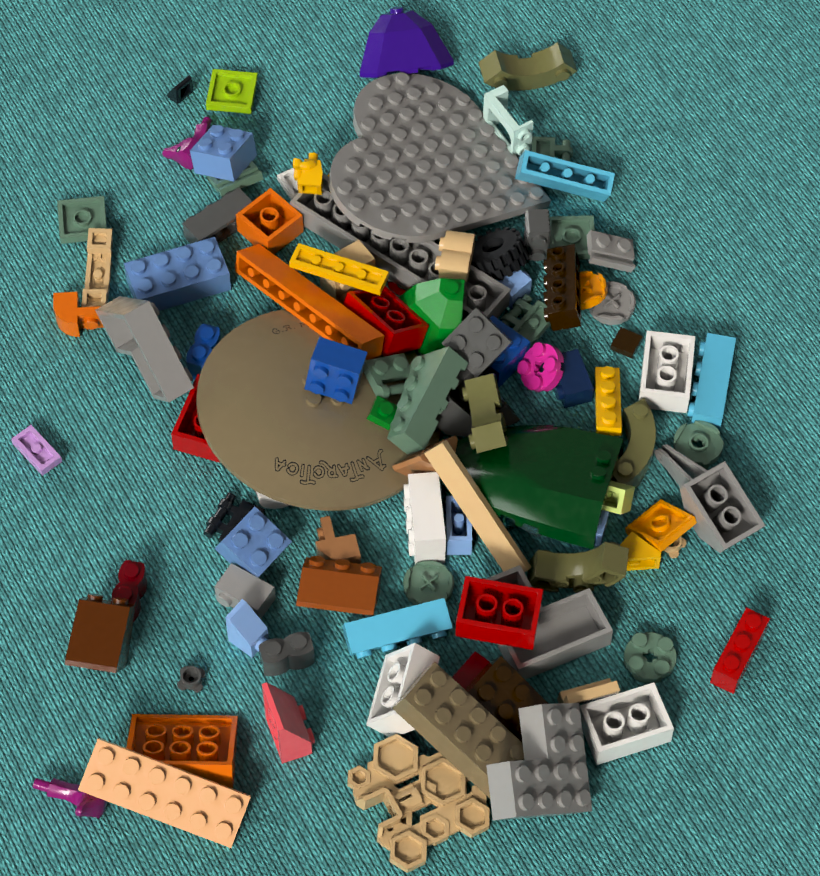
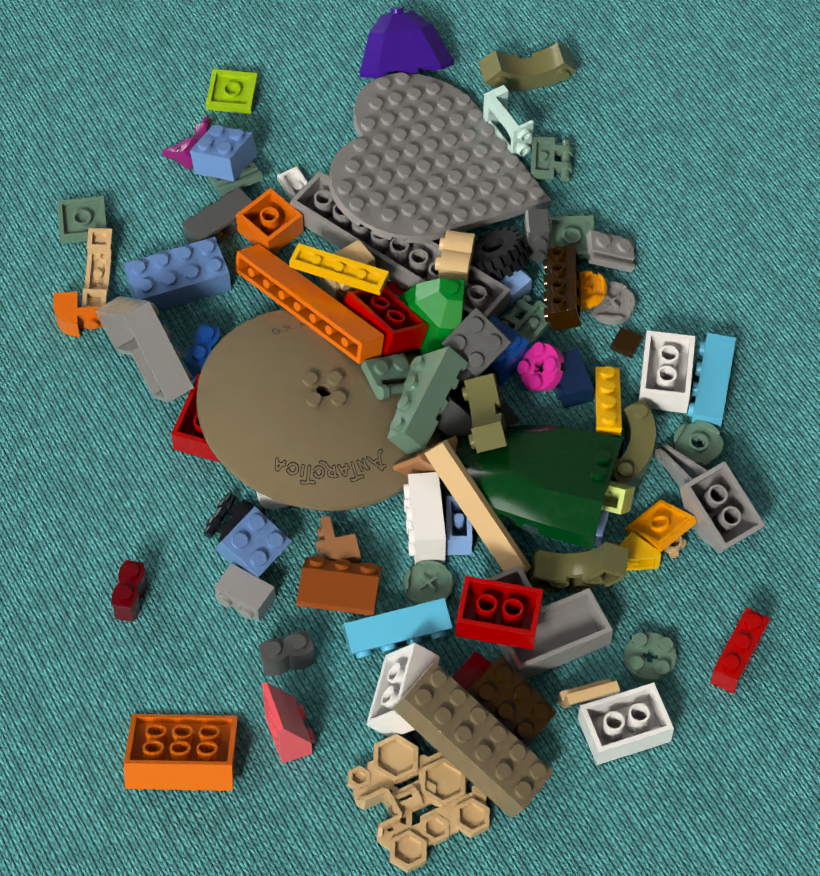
lavender plate [11,425,62,476] -> none
magenta animal [33,778,108,818] -> none
reddish brown slope [64,593,136,673] -> none
light nougat plate [78,738,251,848] -> none
black slope [167,75,193,104] -> none
dark grey plate [177,666,206,693] -> none
light blue slope [225,599,269,658] -> none
yellow piece [293,152,323,195] -> none
blue brick [304,337,367,404] -> none
green plate [367,396,397,430] -> none
light grey piece [486,703,592,821] -> none
medium azure brick [515,150,615,202] -> none

